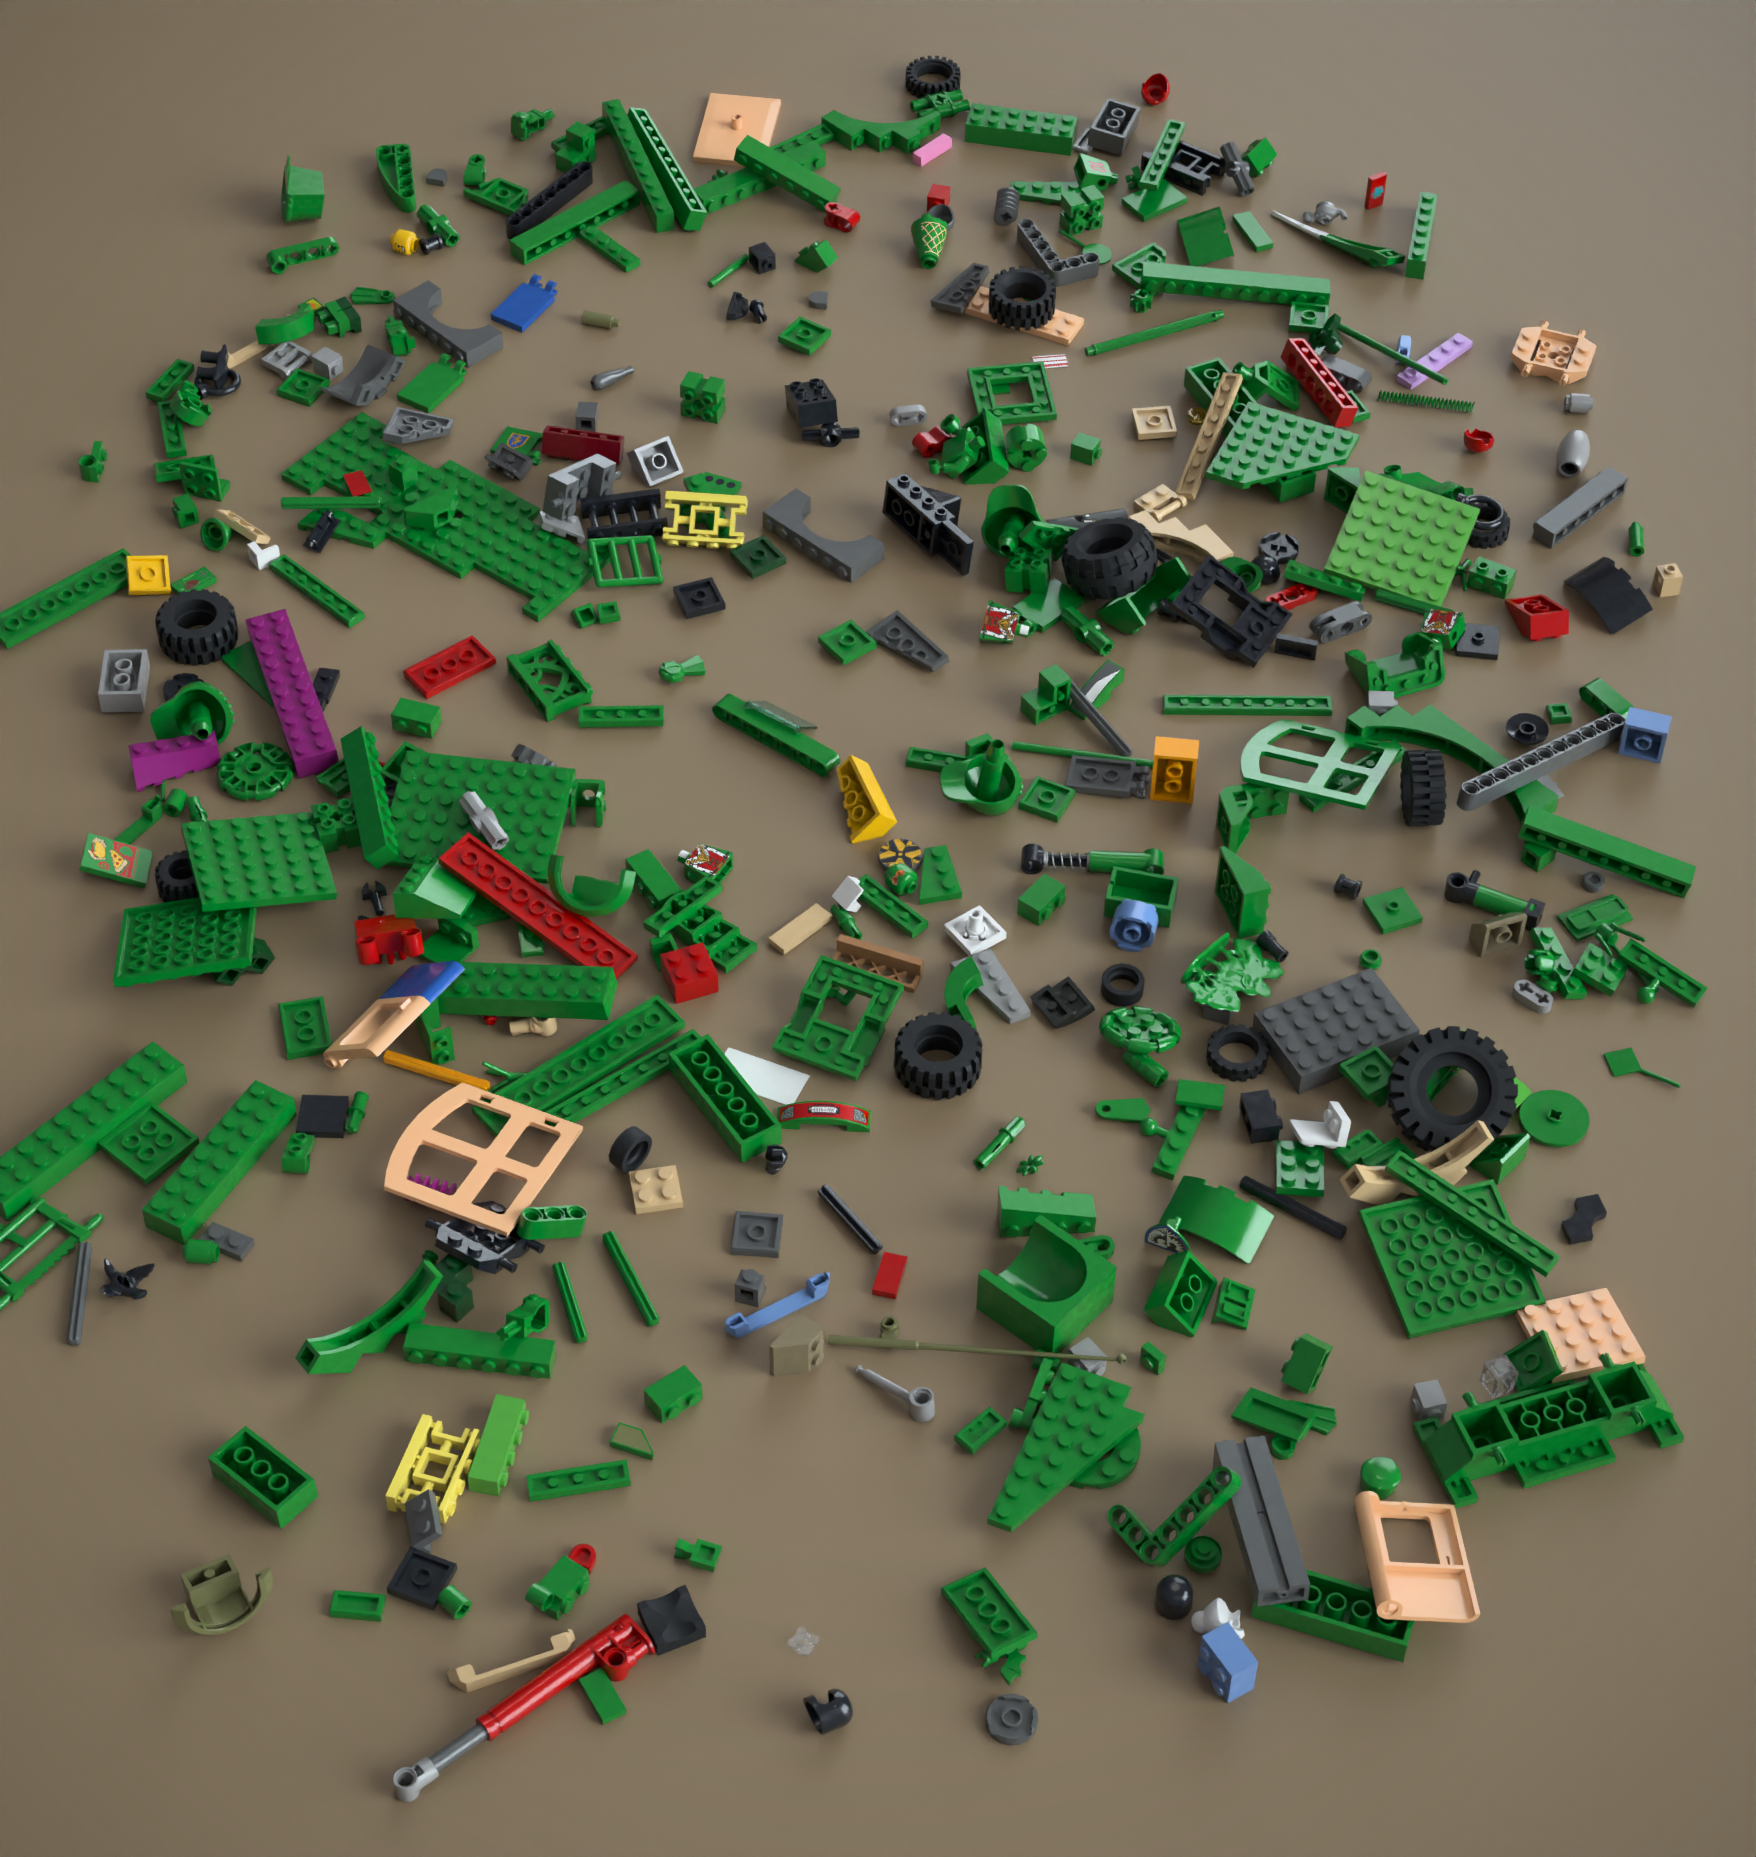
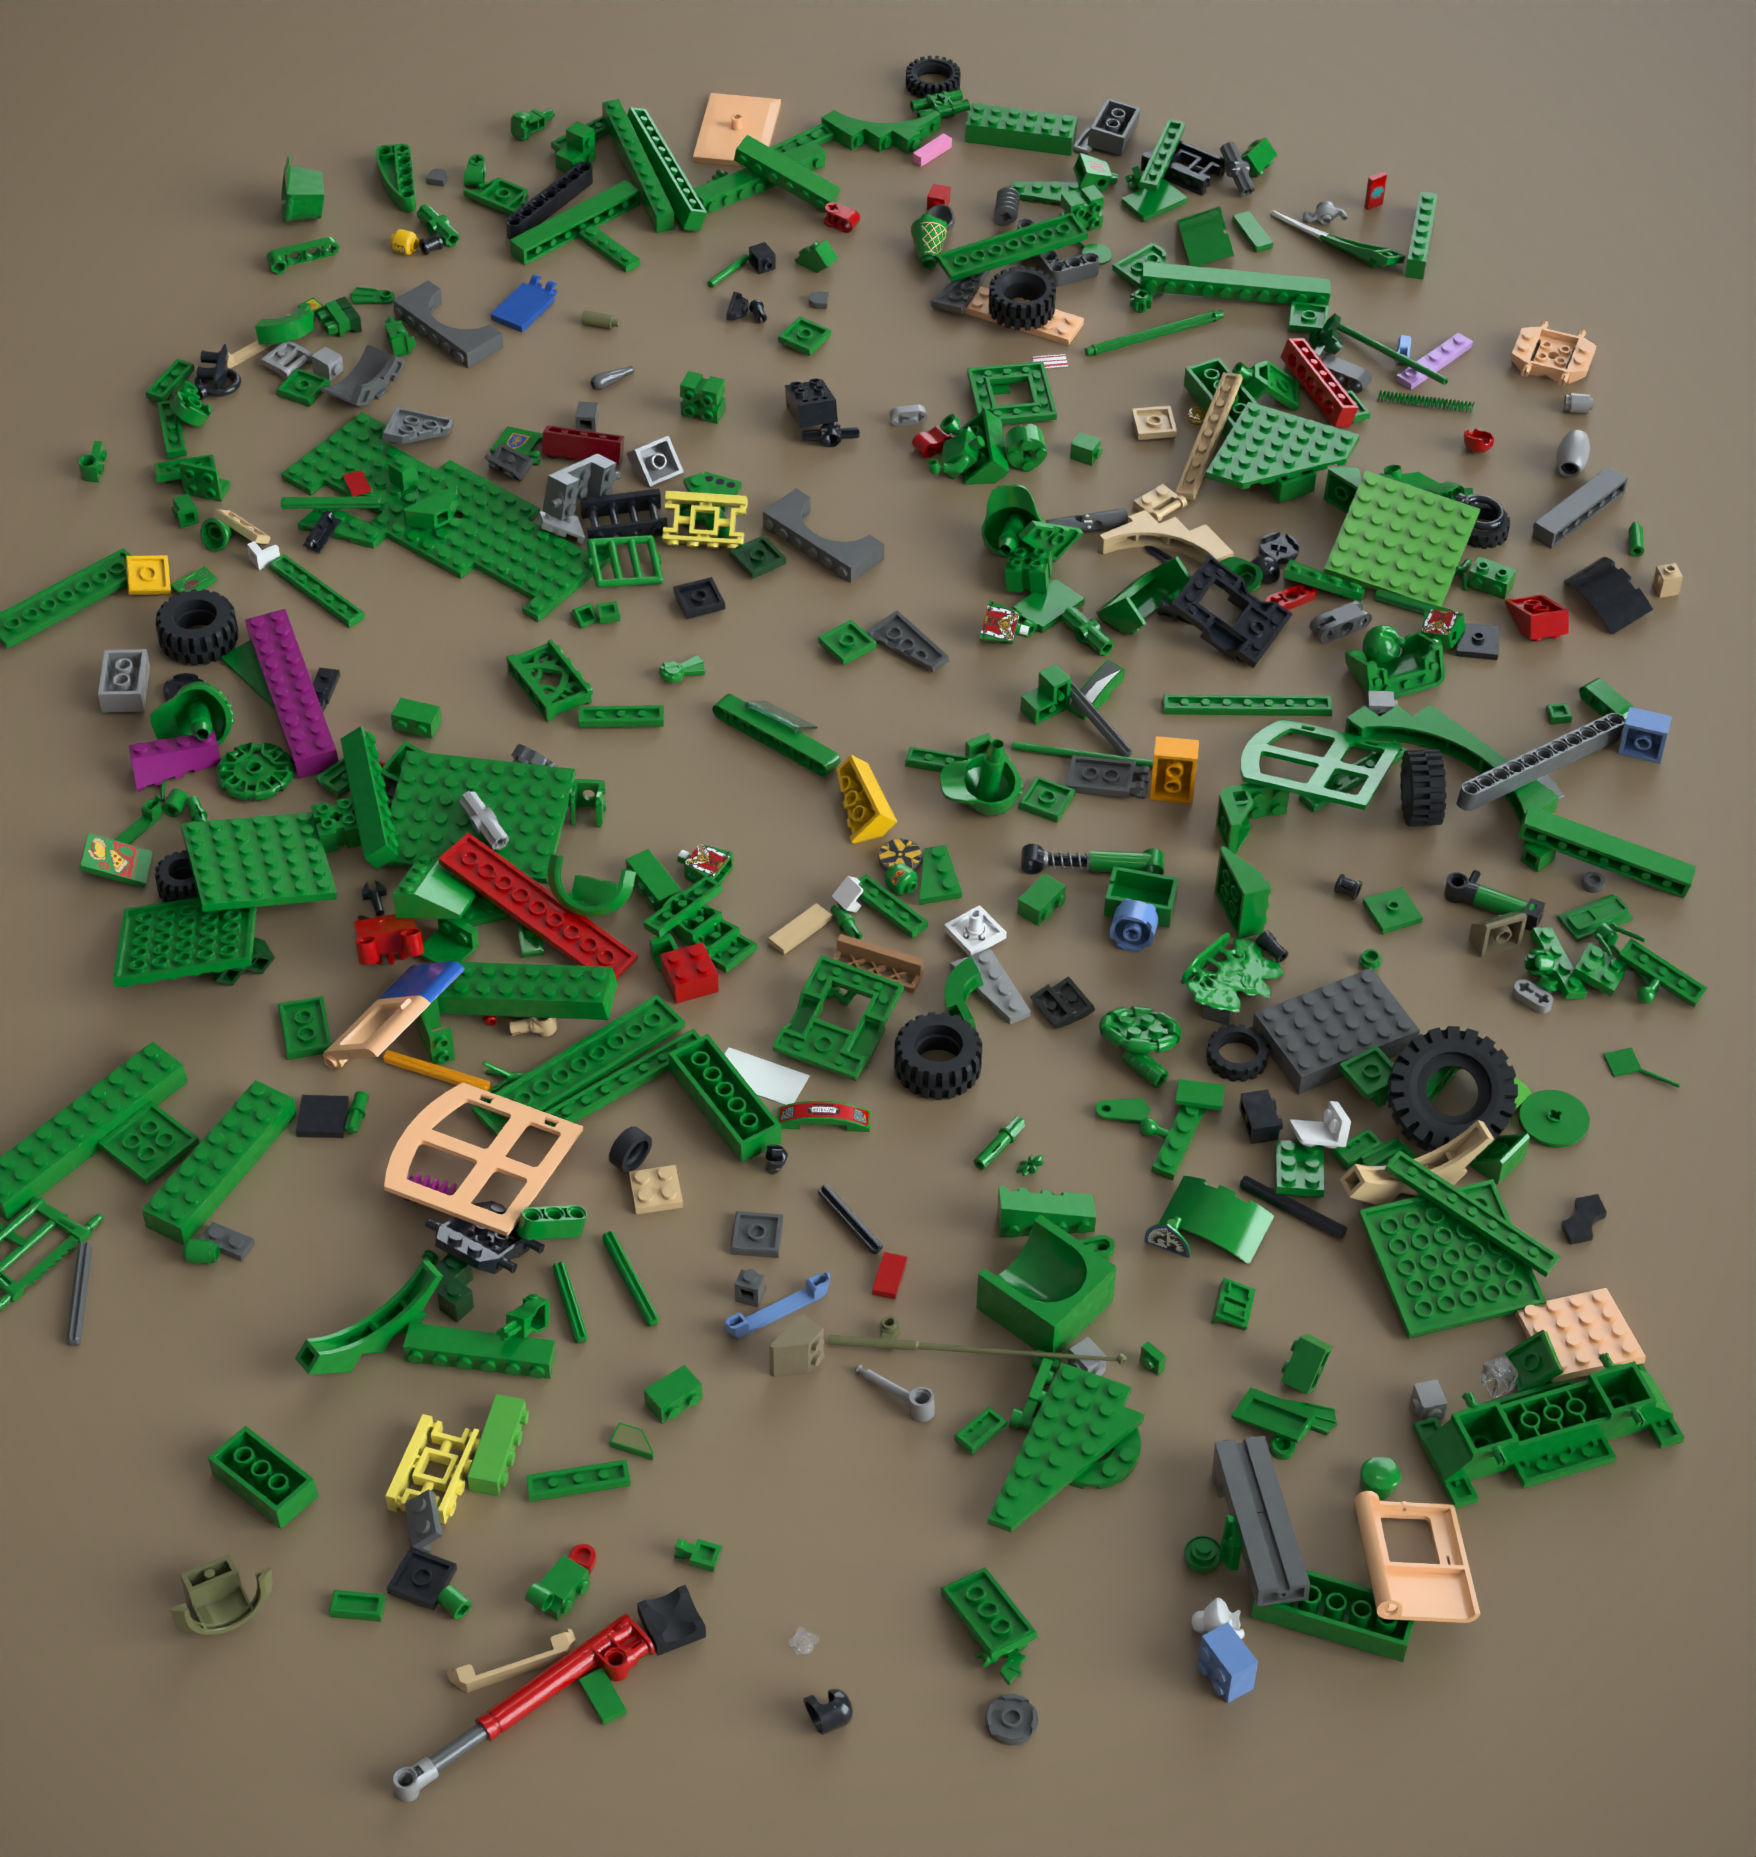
black animal [100,1258,155,1300] -> none
green plate [281,1133,315,1174] -> none
green tile [397,353,467,414] -> none
red tile [403,635,496,699] -> none
black wedge [882,473,974,576] -> none
black tyre [1061,517,1158,600] -> none
black tyre [1101,963,1145,1007] -> none
green beam [1107,1466,1241,1568] -> none
red piece [1141,73,1170,105] -> none
green slope [1143,1250,1218,1337] -> none
black helmet [1155,1574,1193,1620] -> none
black plate [1274,633,1318,661] -> none
black dish [1506,713,1549,745] -> none
none -> green plate [936,212,1088,282]
none -> green tile [1219,1515,1242,1571]
none -> green piece [1362,625,1406,664]

